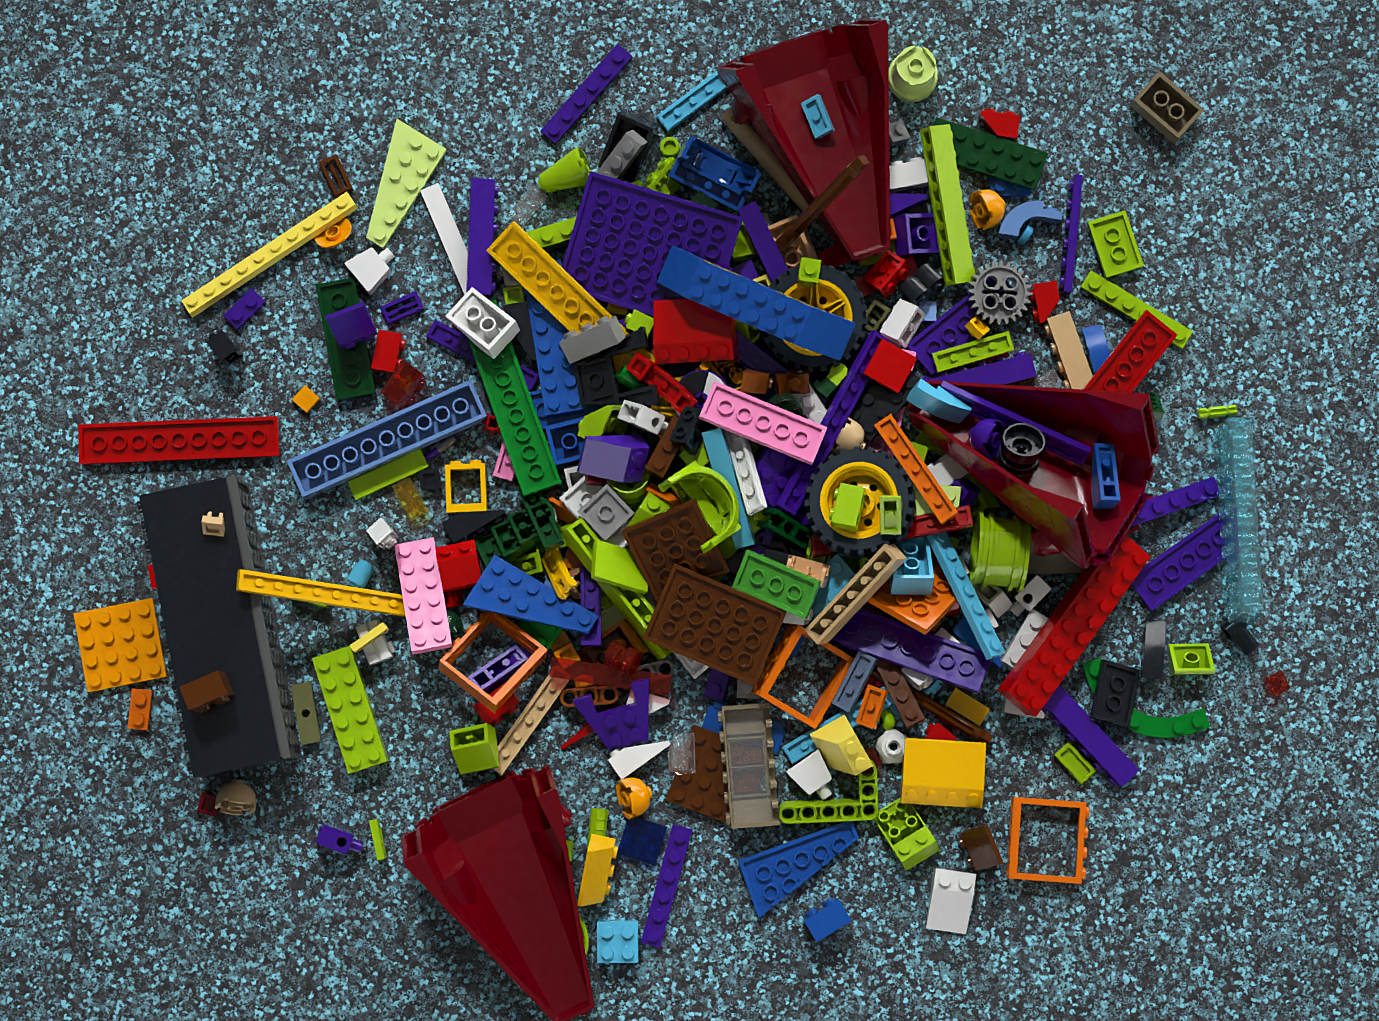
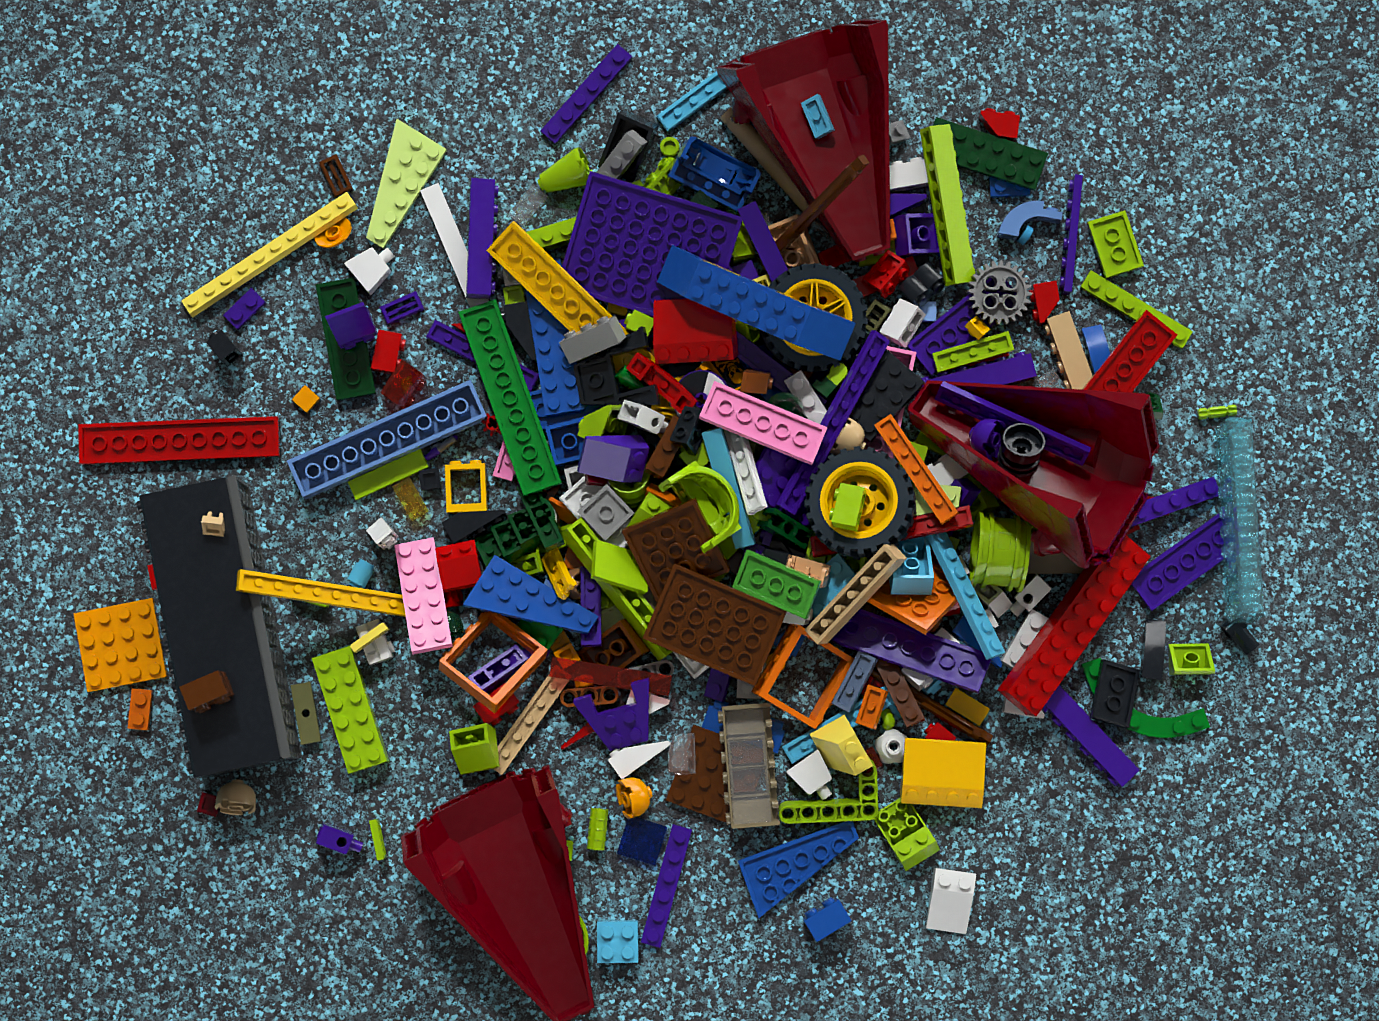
white slope [446,287,520,359] -> none
yellow slope [577,834,618,907] -> none
clear red wheel [604,641,642,676] -> none
reddish brown slope [773,371,810,396] -> none
lime bracket [797,257,821,288] -> none
red tile [863,338,917,394] -> none
lime slope [880,495,903,535] -> none
yellowish green piece [888,46,938,102] -> none
medium azure slope [906,379,972,424] -> none
reddish brown slope [957,824,1004,871] -> none
light orange cylinder [969,189,1006,230] -> none
orange window [1006,797,1089,884] -> none
lime tile [1054,741,1096,785] -> none
blue slope [1091,443,1120,509] -> none
dark tan brick [1130,71,1204,144] -> none
clear red plate [1262,670,1291,697] -> none

